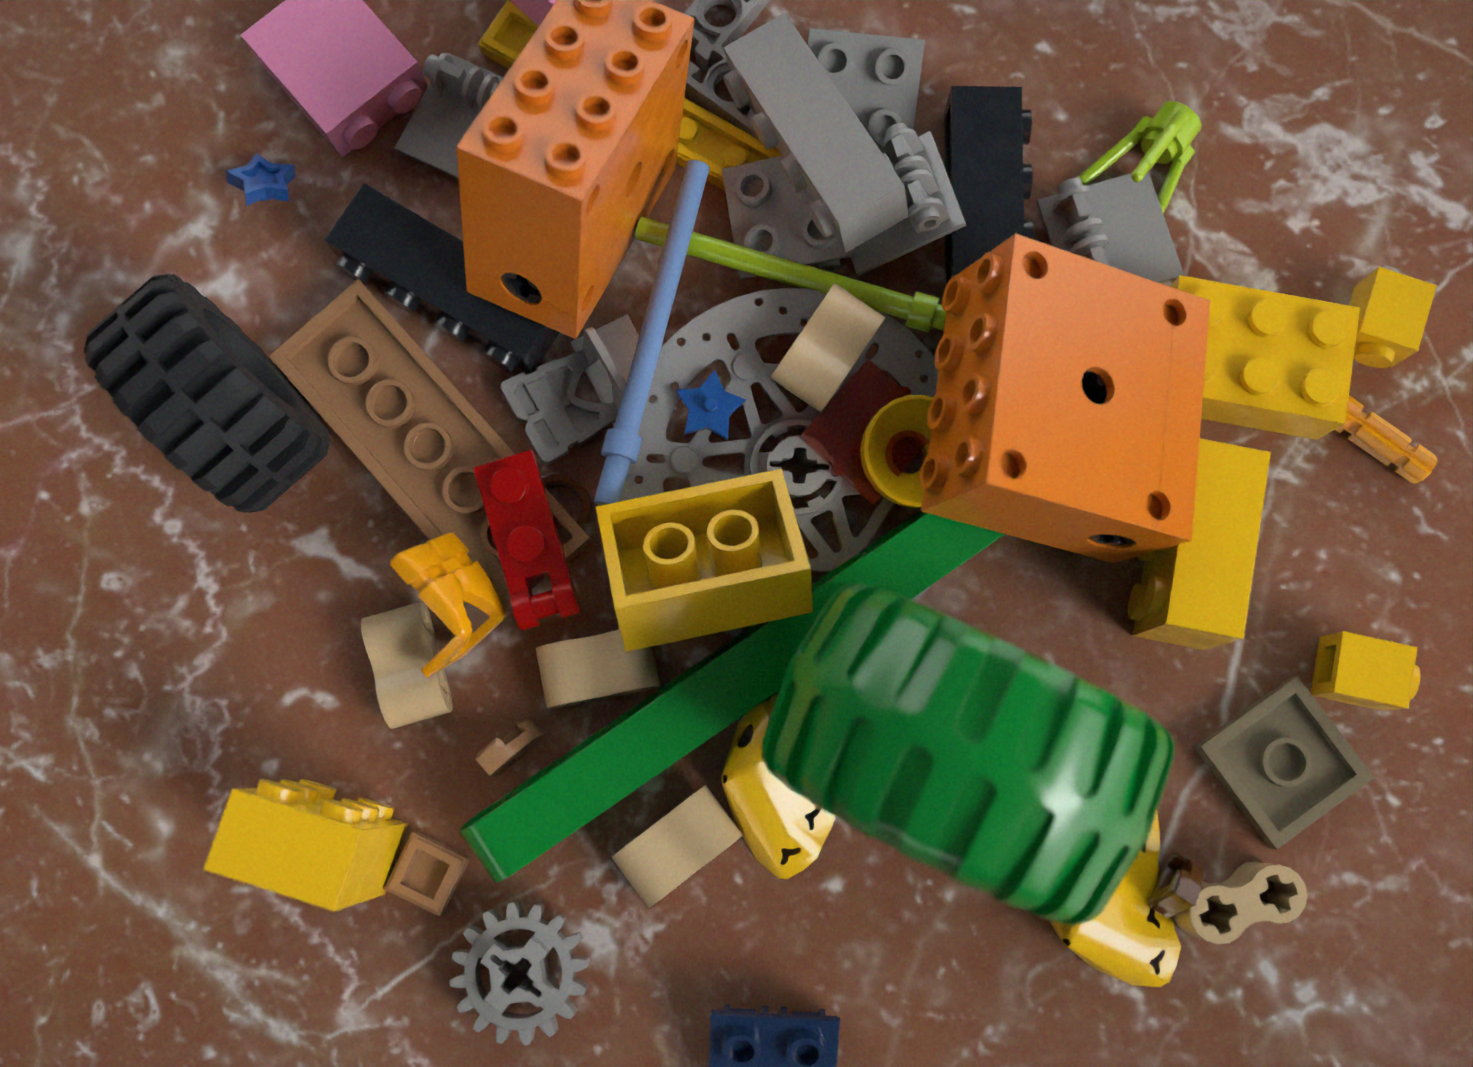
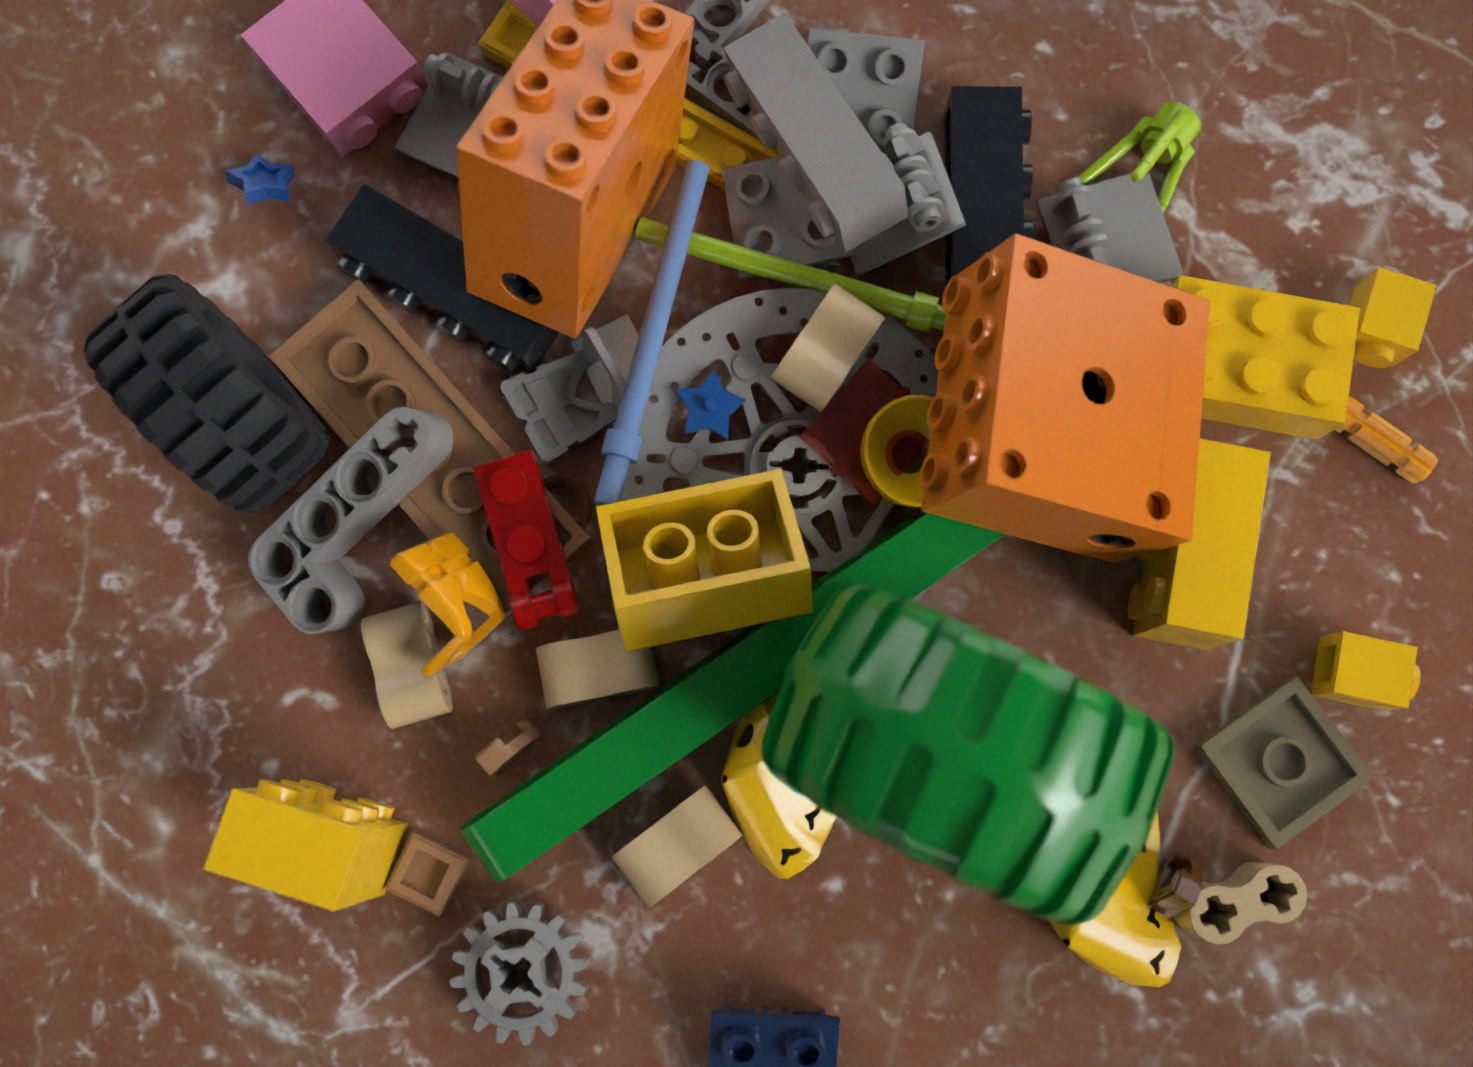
none -> light grey beam [248,407,454,634]

